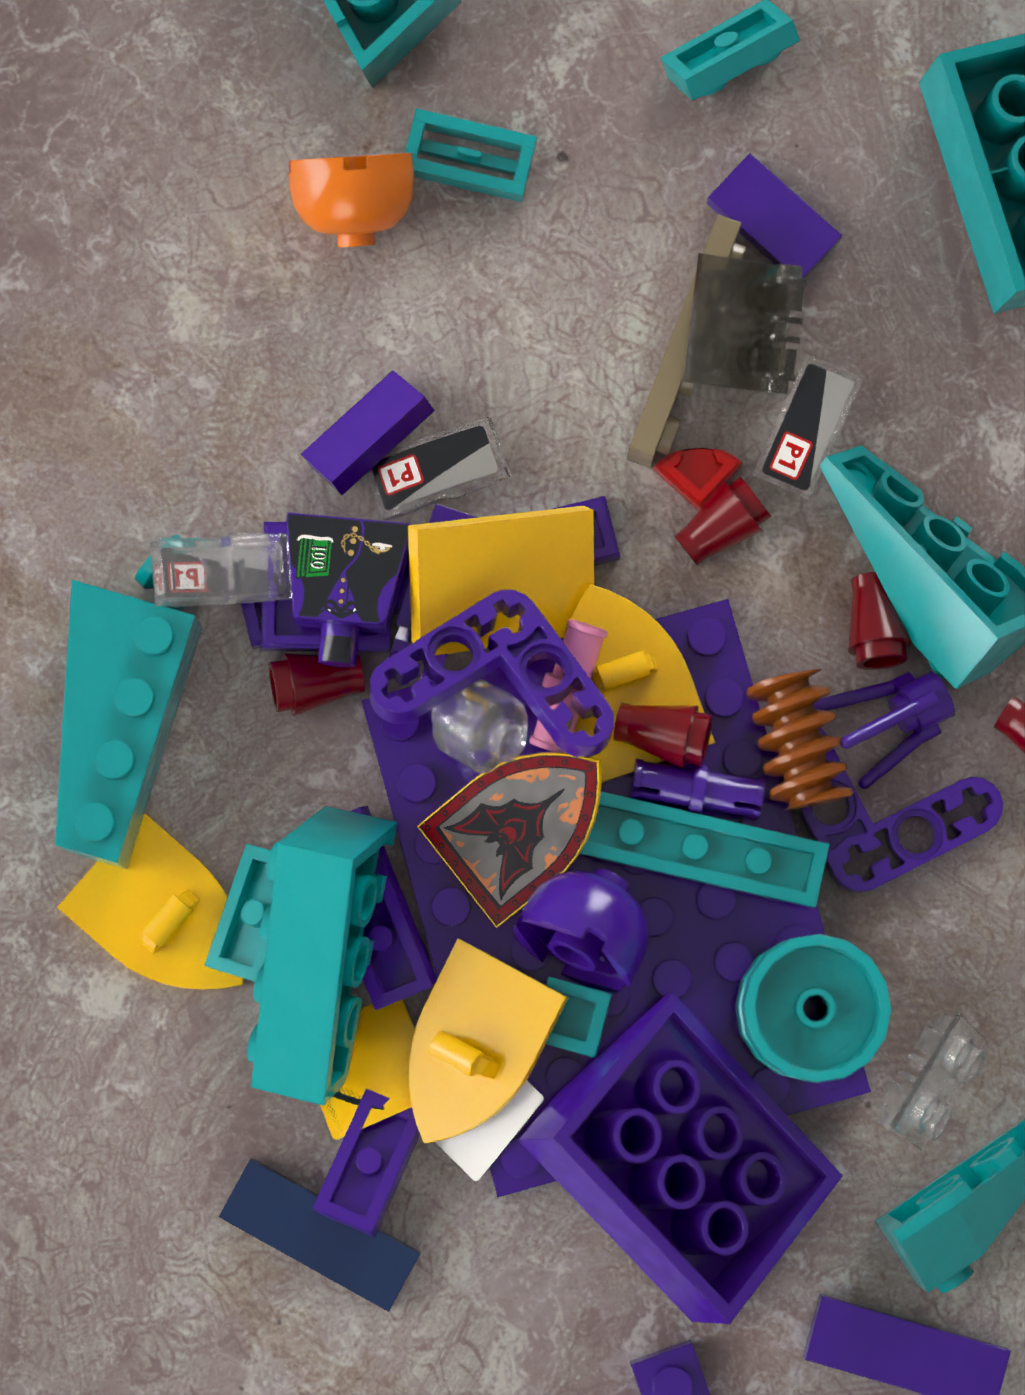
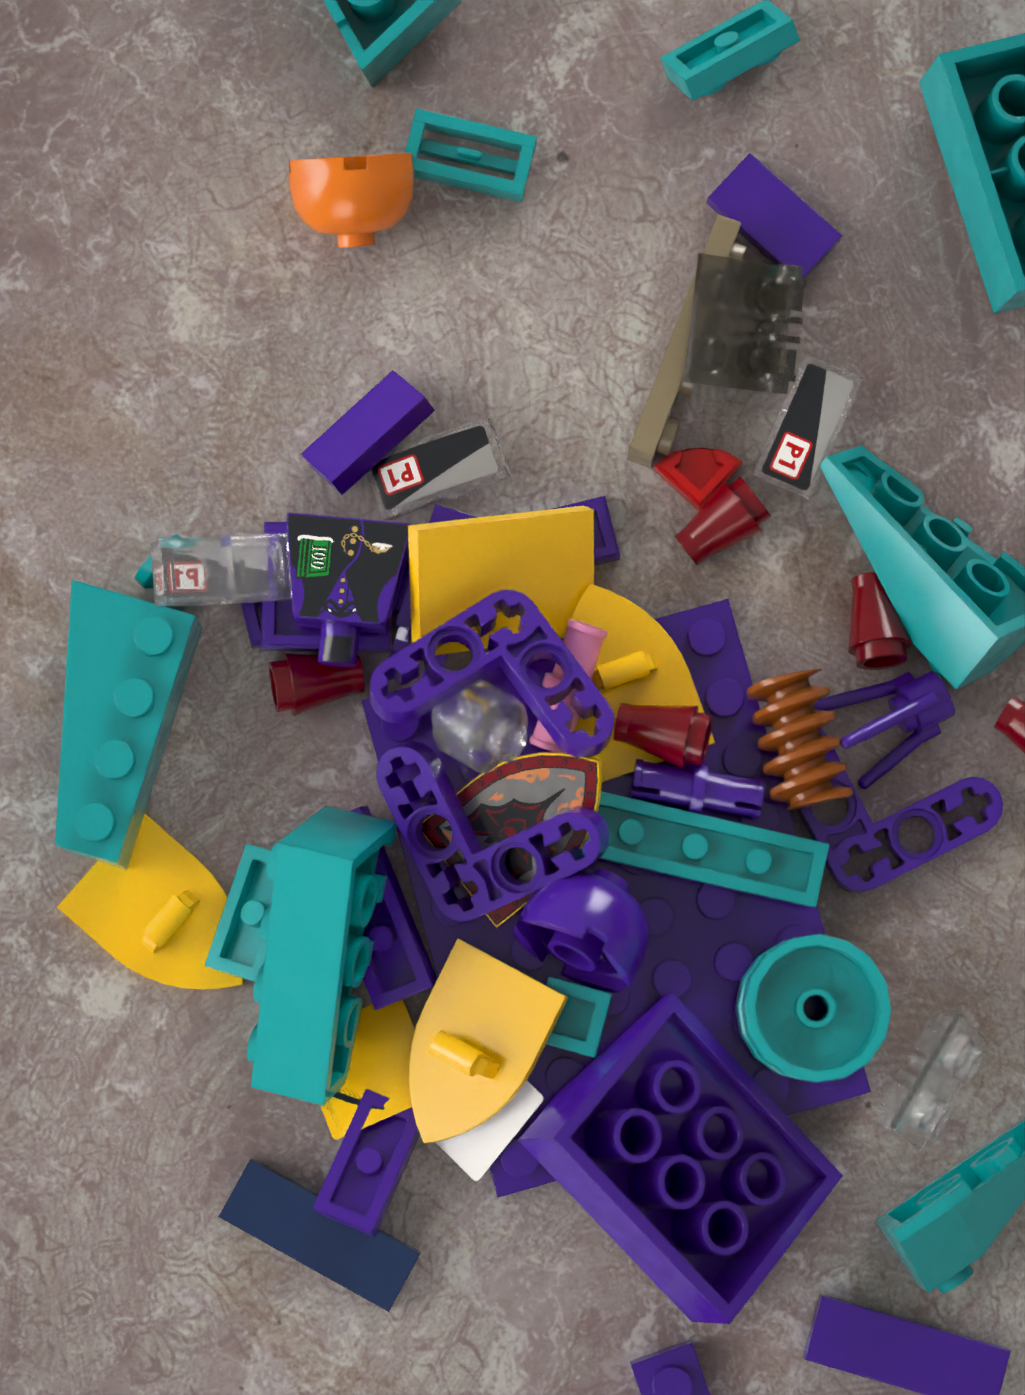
none -> dark purple beam [376,741,610,922]

